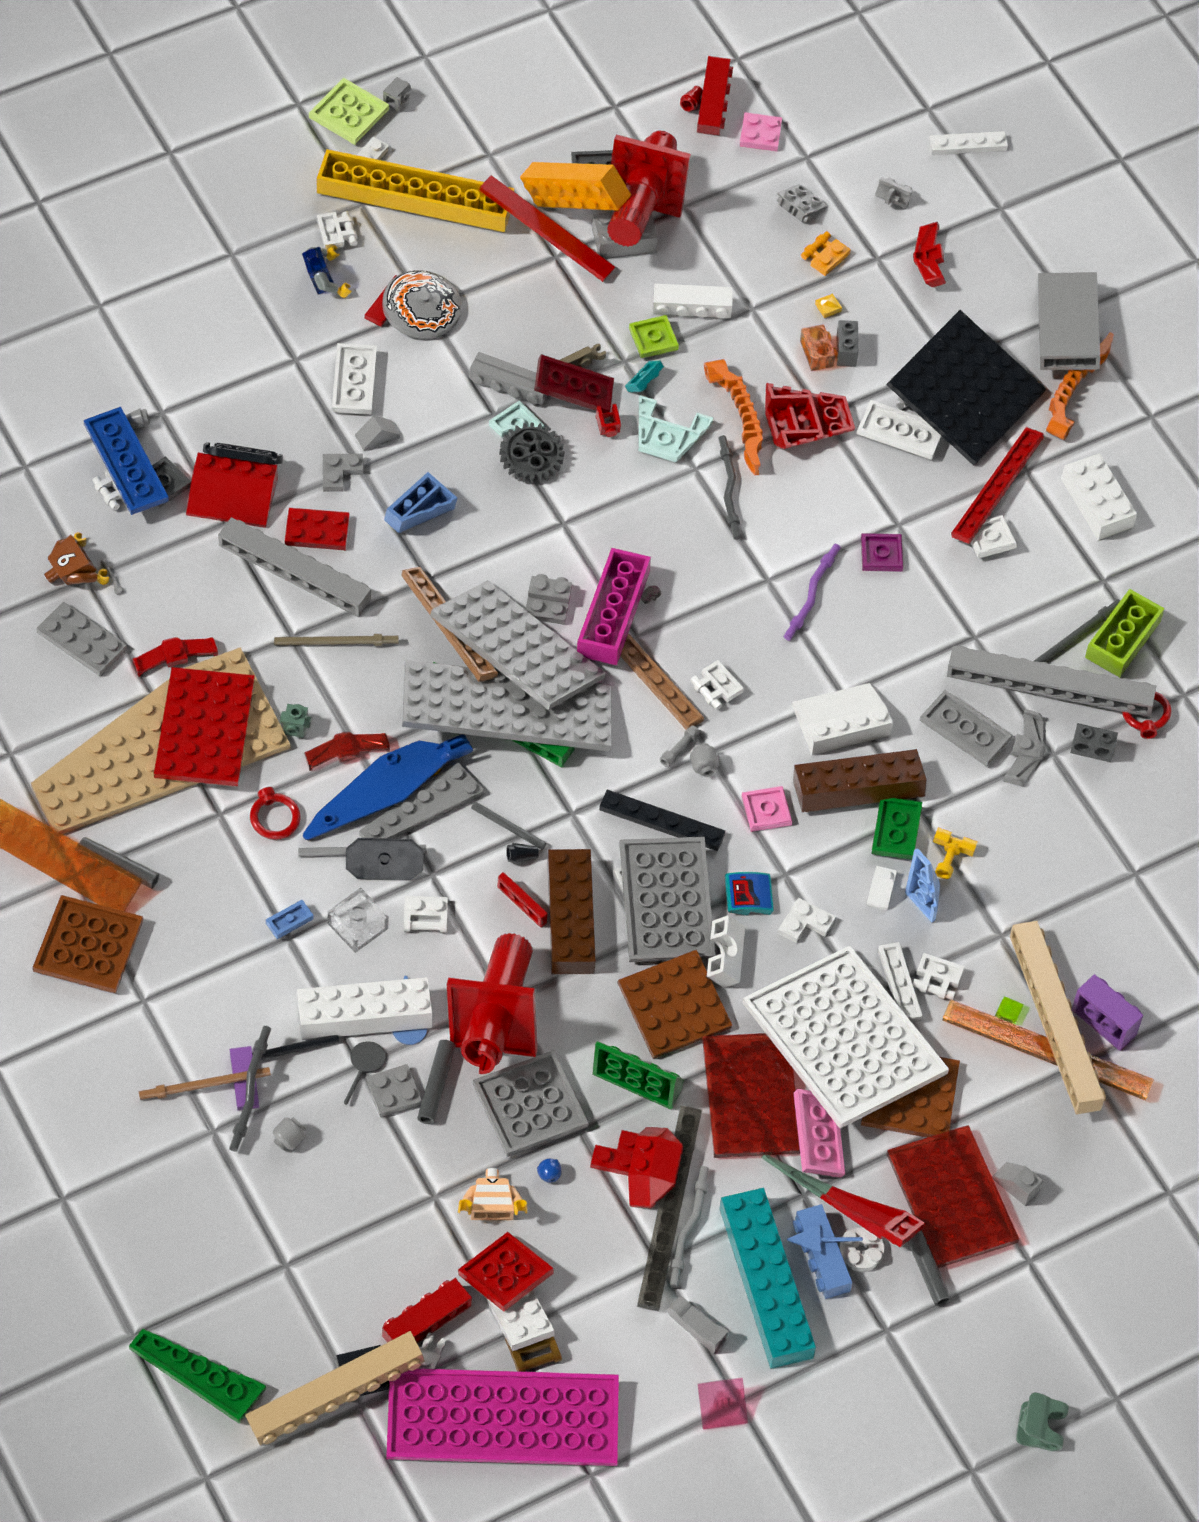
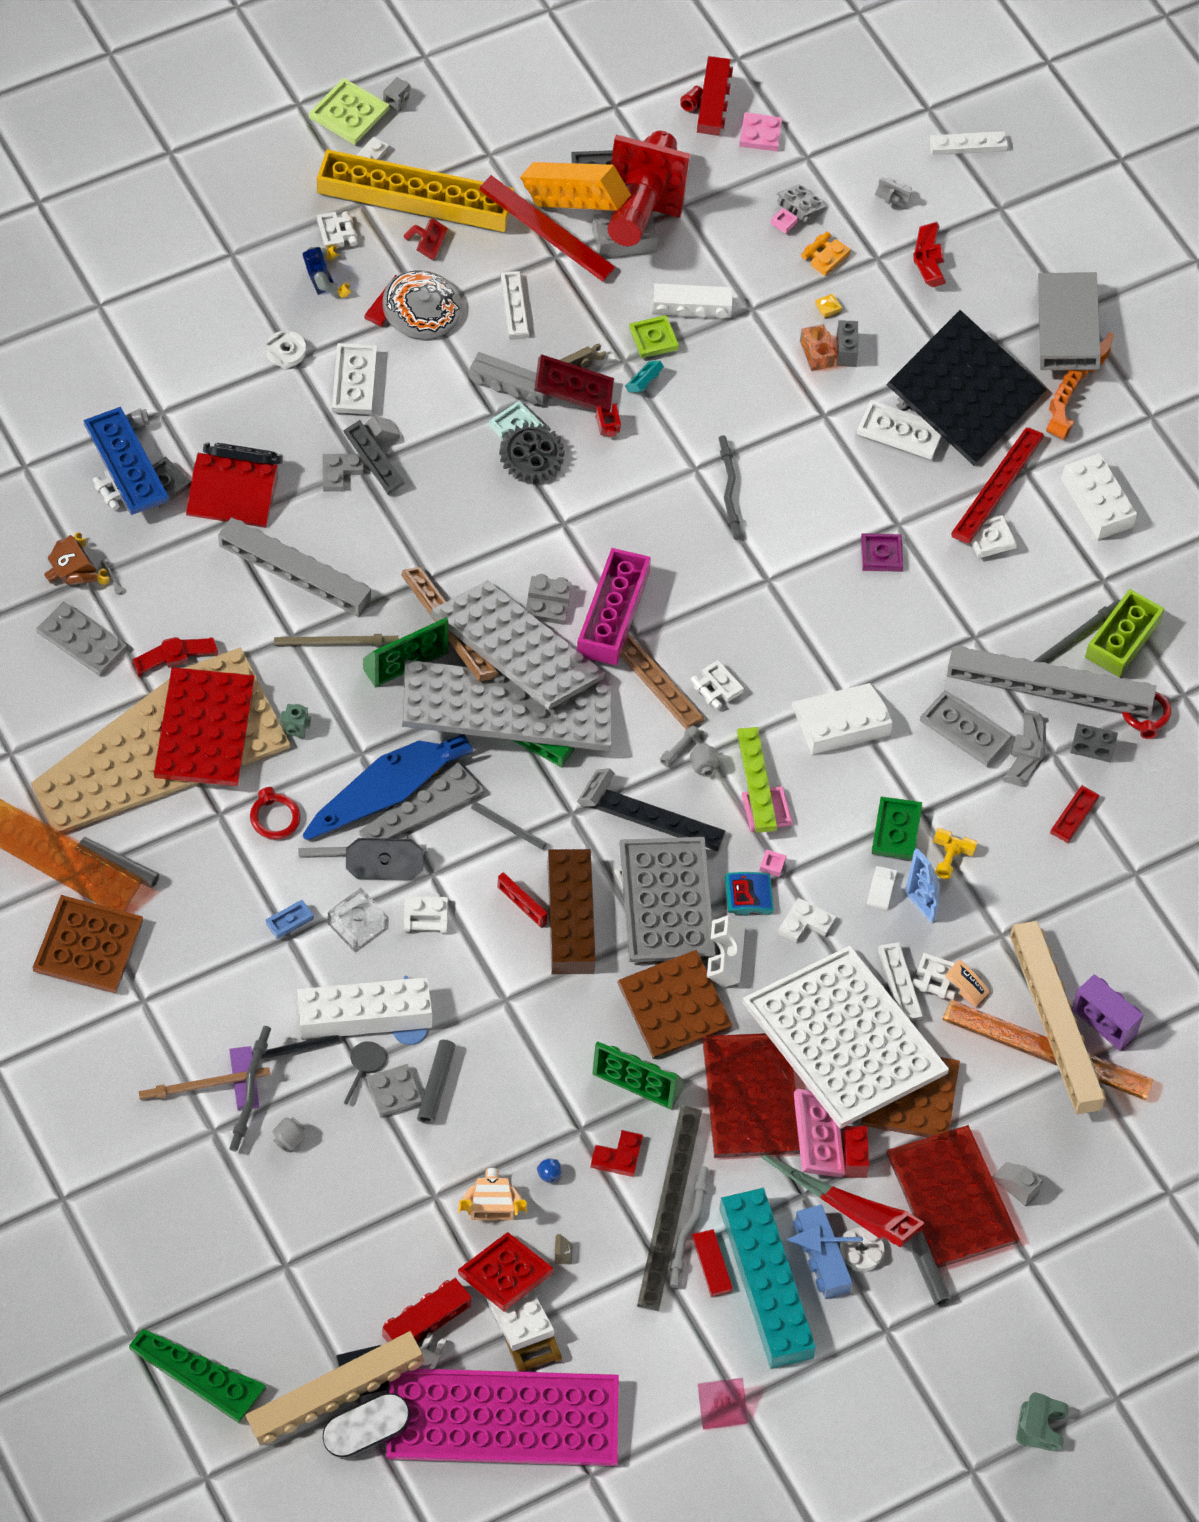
red plate [284,508,350,551] -> none
clear red plate [304,731,390,771] -> none
medium blue wedge [384,472,458,533] -> none
red piece [447,933,538,1074] -> none
light grey plate [473,1050,588,1157] -> none
black cone [506,843,539,864] -> none
red wedge [628,1127,683,1208] -> none
light aqua wing [638,395,714,462] -> none
clear smoke piece [641,585,661,604] -> none
light grey leg [667,1297,729,1354] -> none
orange piece [704,359,763,475] -> none
red wedge [765,383,855,449] -> none
medium lavender bar [783,543,841,641] -> none
reddish brown brick [793,749,927,812] -> none
clear neon green tile [995,996,1024,1025] -> none
none -> white plate [266,331,306,369]
none -> flat silver tile [322,1393,411,1459]
none -> dark grey plate [343,420,404,495]
none -> green slope [363,617,448,687]
none -> red plate [404,218,448,260]
none -> white tile [501,271,529,339]
none -> dark tan slope [554,1234,572,1265]
none -> light grey plate [577,768,615,807]
none -> red tile [692,1229,733,1297]
none -> lime plate [737,727,777,833]
none -> bright pink plate [759,849,786,877]
none -> bright pink plate [771,208,798,234]
none -> red brick [843,1126,869,1178]
none -> light nougat slope [945,959,989,1007]
none -> red tile [1050,785,1100,843]

